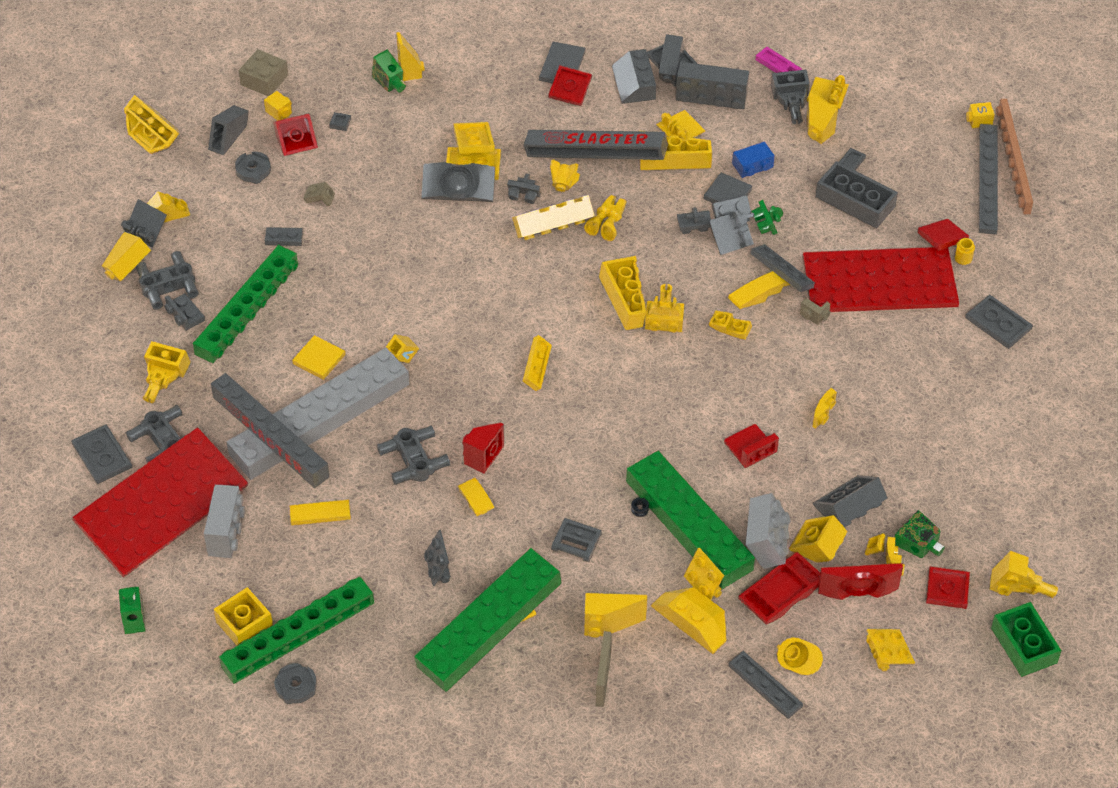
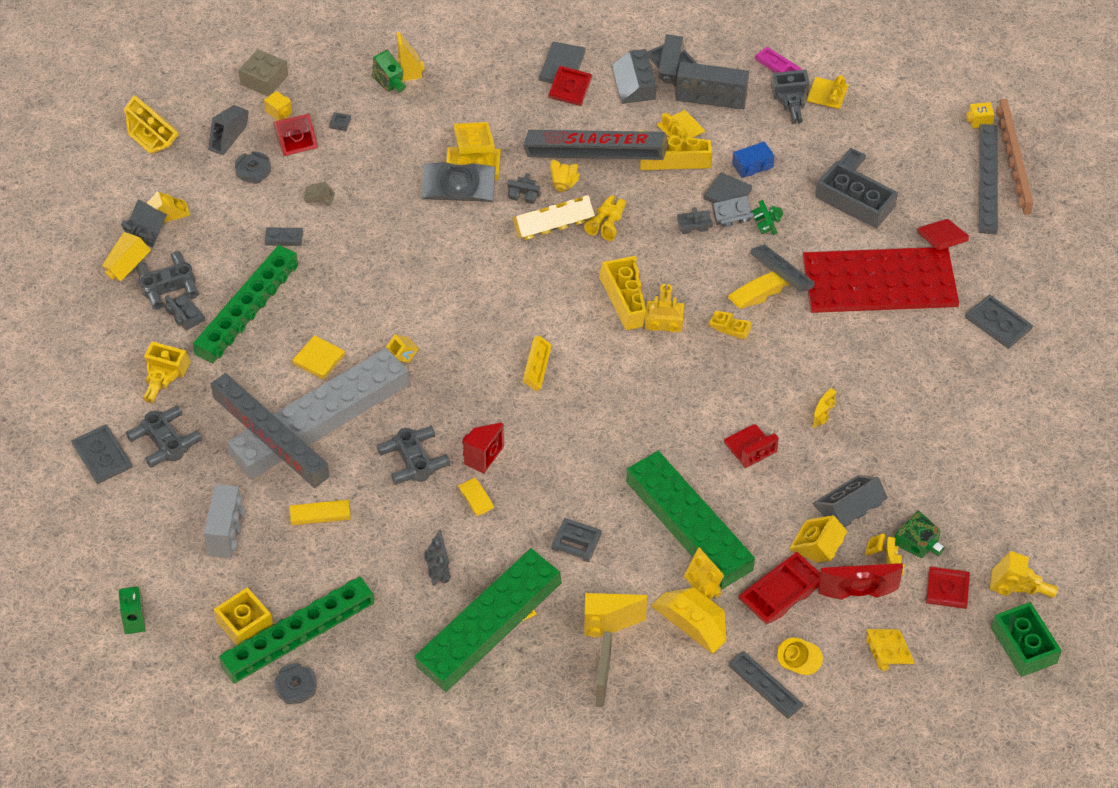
red plate [72,427,248,578] -> none
black bush [631,497,649,517] -> none
hinge [709,210,754,255] -> none
light grey brick [746,493,791,569] -> none
dark tan bracket [800,298,831,325] -> none
yellow slope [806,91,838,144] -> none
yellow brick [954,238,975,265] -> none

